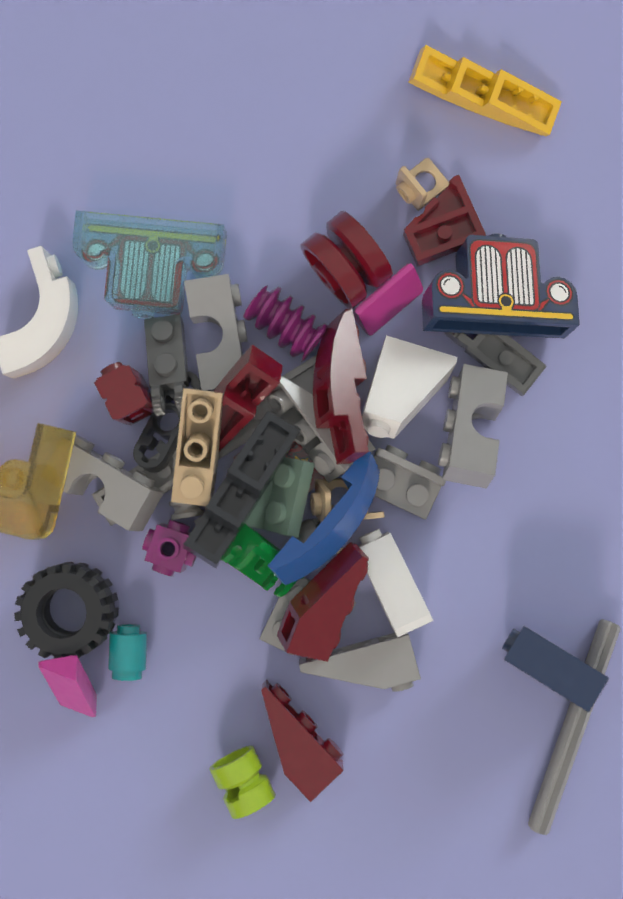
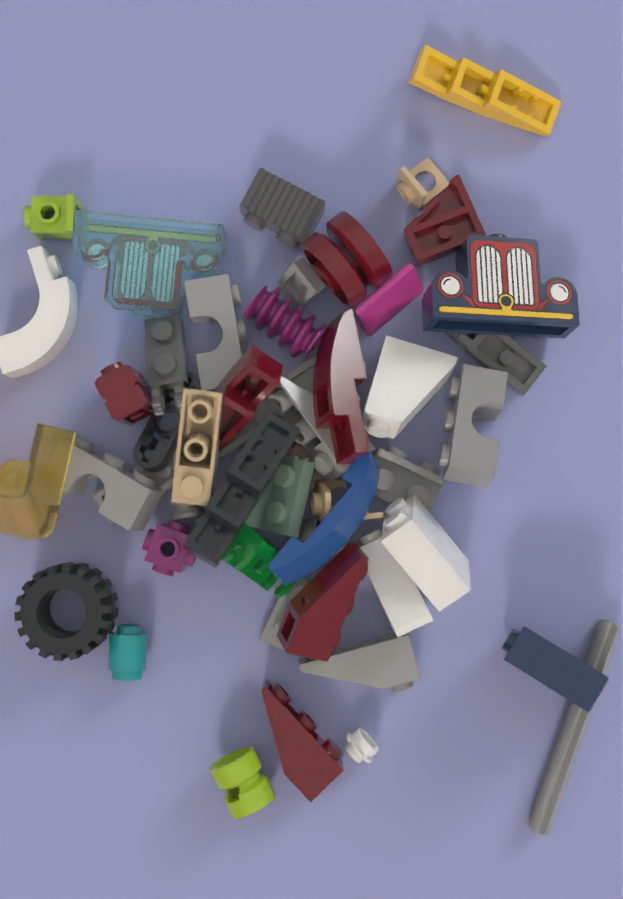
dark pink slope [38,655,97,717] -> none
none -> lime brick [23,194,82,240]
none -> dark grey brick [239,168,325,248]
none -> light grey plate [277,257,325,307]
none -> white plate [345,728,379,764]
none -> white brick [381,494,471,612]

